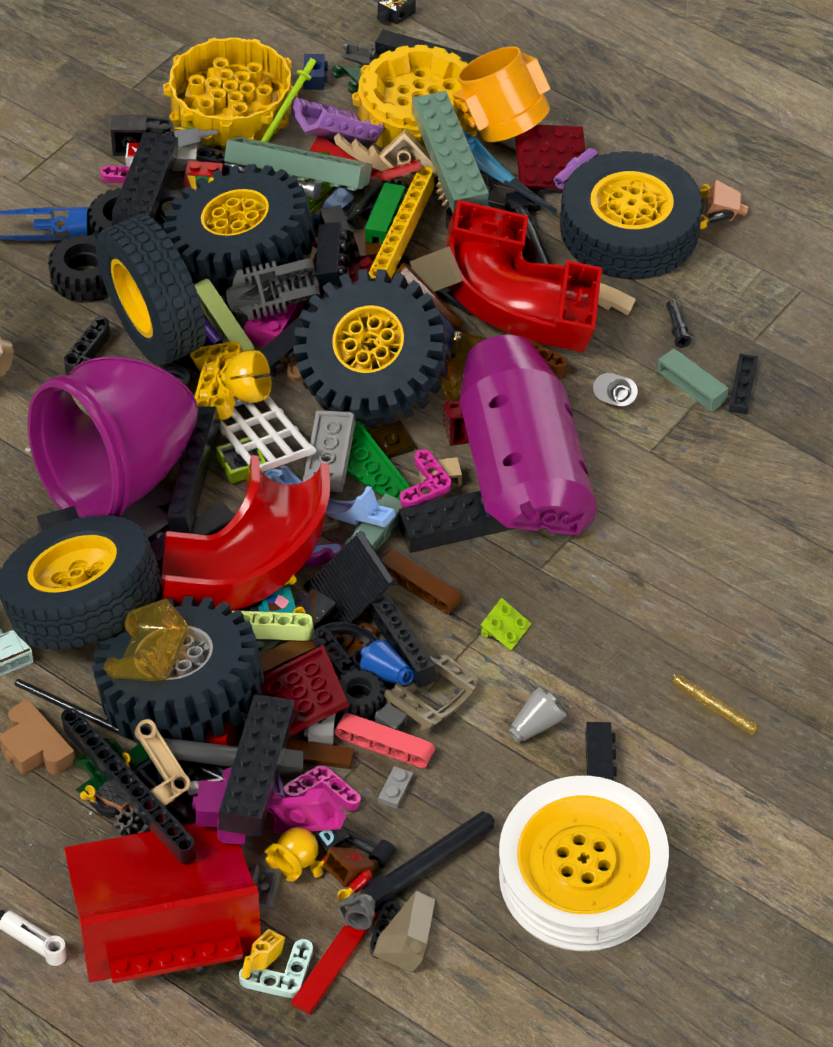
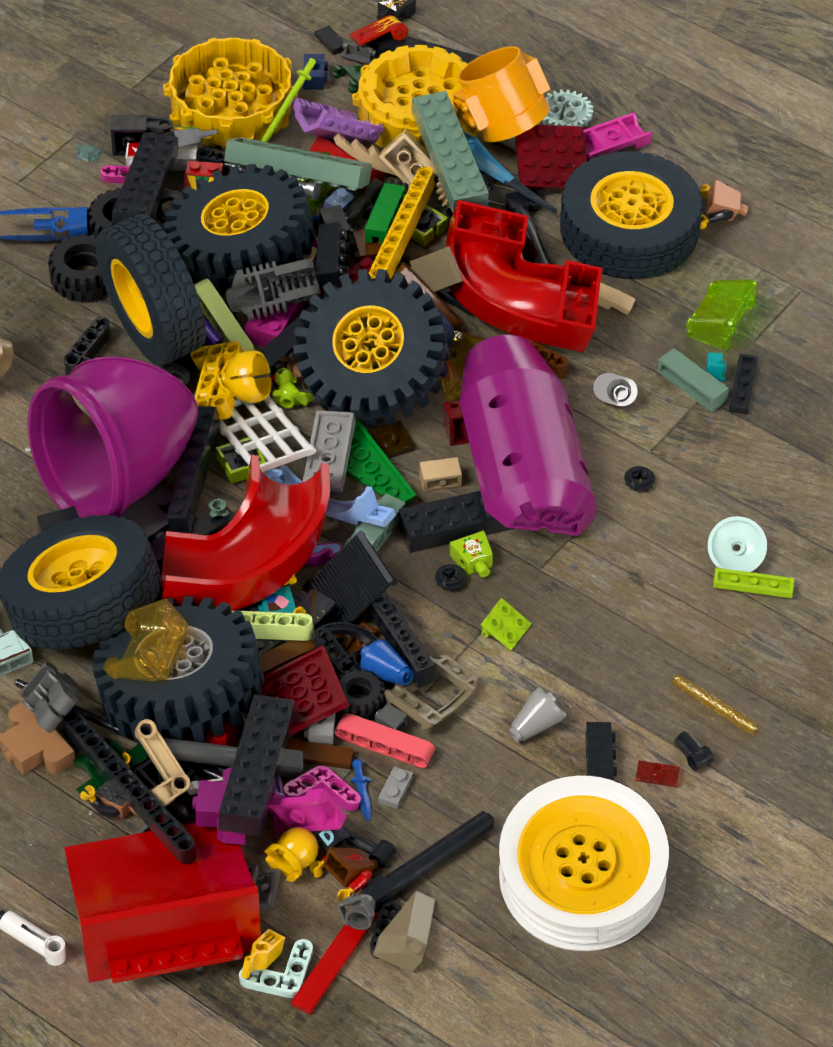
dark grey gear [113,809,141,836] -> none
red tile [370,159,423,185] -> none
reddish brown beam [380,549,463,614] -> none
dark pink beam [400,449,451,508] -> none
medium lavender piece [553,148,599,189] -> none
black pin [666,300,691,348] -> none
none -> dark grey connector [19,662,81,733]
none -> clear light blue slope [76,144,102,162]
none -> sand green plate [208,499,229,518]
none -> lime animal [270,368,314,408]
none -> black tile [315,25,344,55]
none -> red door [349,15,408,46]
none -> blue sword [350,759,371,821]
none -> piece [411,204,448,246]
none -> black gear [435,564,467,592]
none -> lime torso [450,531,493,577]
none -> light aqua gear [541,89,593,126]
none -> dark pink piece [583,112,652,162]
none -> black gear [624,466,655,492]
none -> clear red plate [636,760,680,787]
none -> black piece [674,731,714,772]
none -> clear neon green windscreen [685,279,759,351]
none -> teal brick [706,352,726,382]
none -> light aqua dish [708,516,767,572]
none -> lime plate [713,568,794,598]

